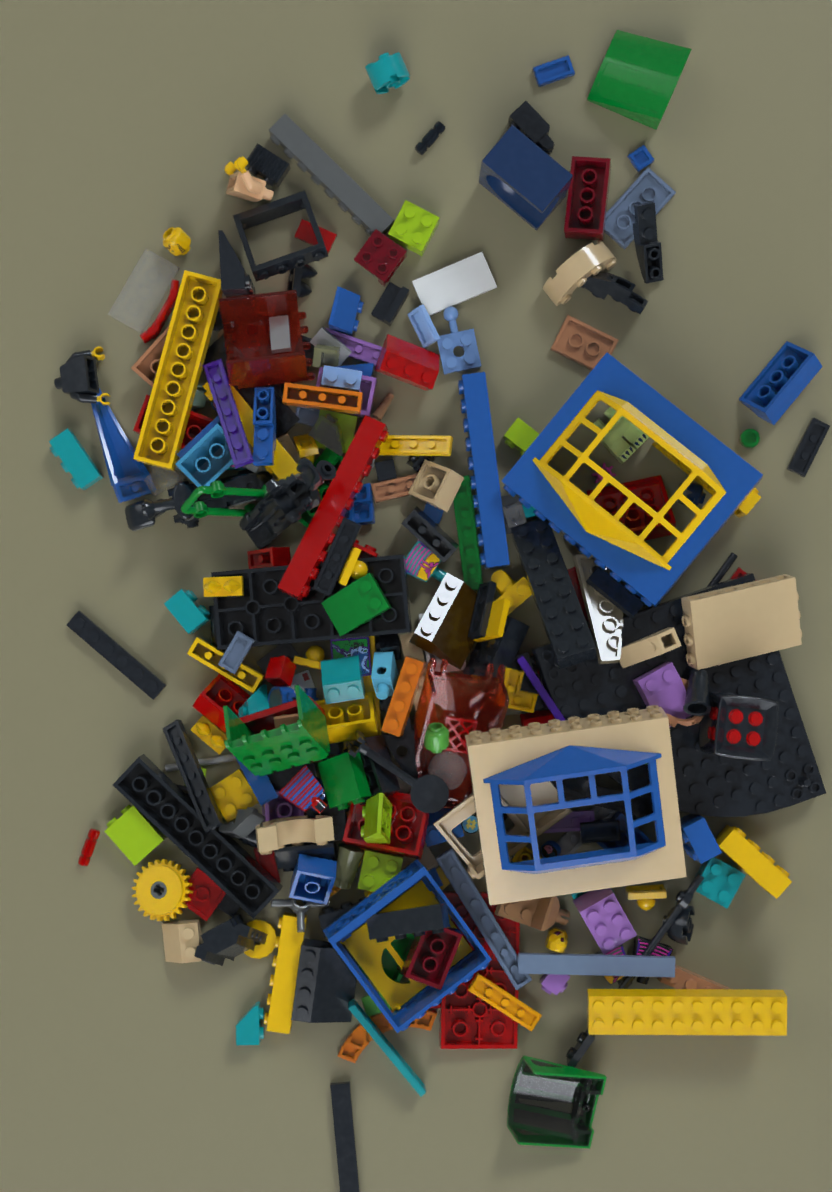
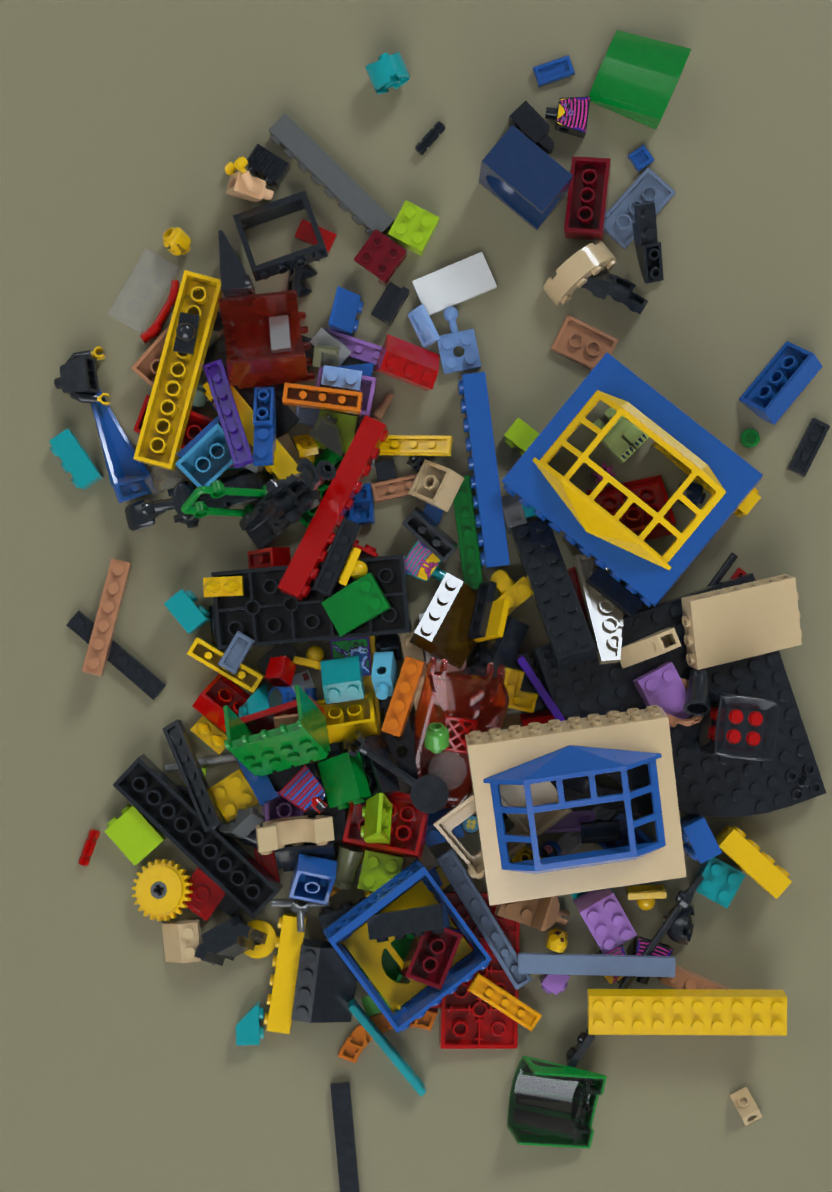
none -> nougat brick [82,558,132,677]
none -> black tile [173,312,200,355]
none -> torso [545,96,590,138]
none -> tan bracket [730,1087,762,1126]

